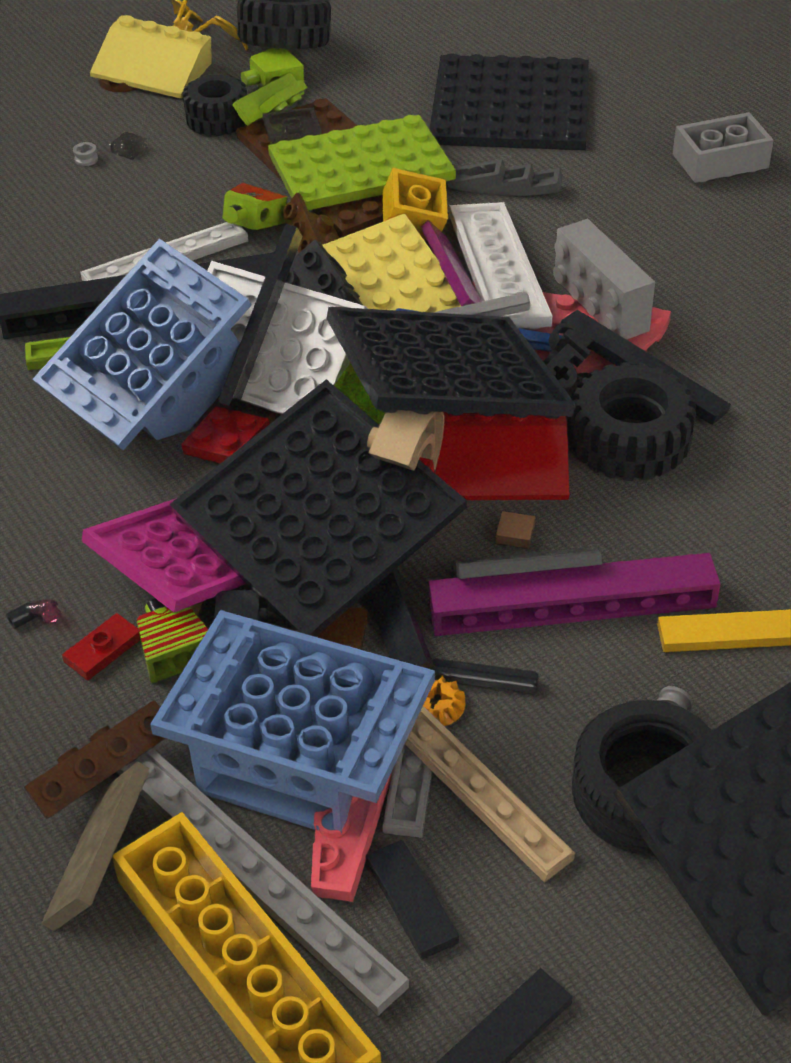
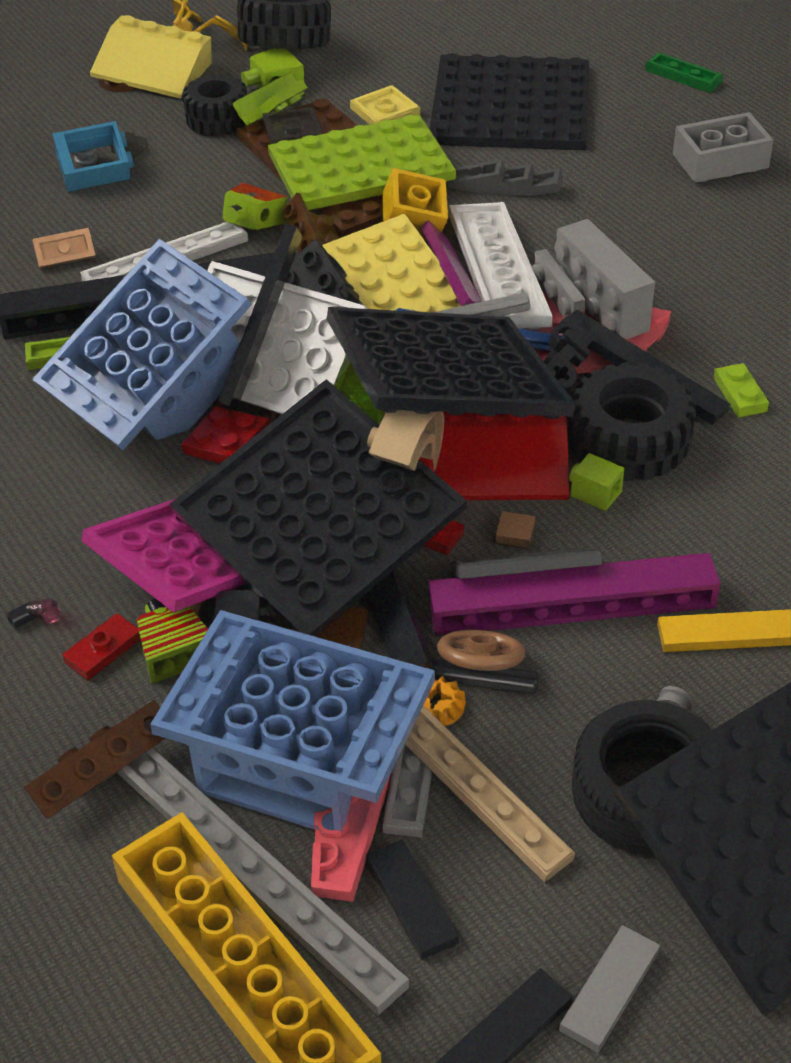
dark tan tile [41,761,149,931] -> none
none -> light nougat plate [32,228,95,269]
none -> dark azure window [52,121,134,192]
none -> light yellow tile [350,85,420,124]
none -> red plate [423,520,464,555]
none -> medium nougat plate [437,630,526,671]
none -> light grey plate [532,249,585,317]
none -> light grey tile [559,925,660,1053]
none -> lime brick [569,453,624,511]
none -> green tile [645,52,723,93]
none -> lime plate [713,363,769,418]

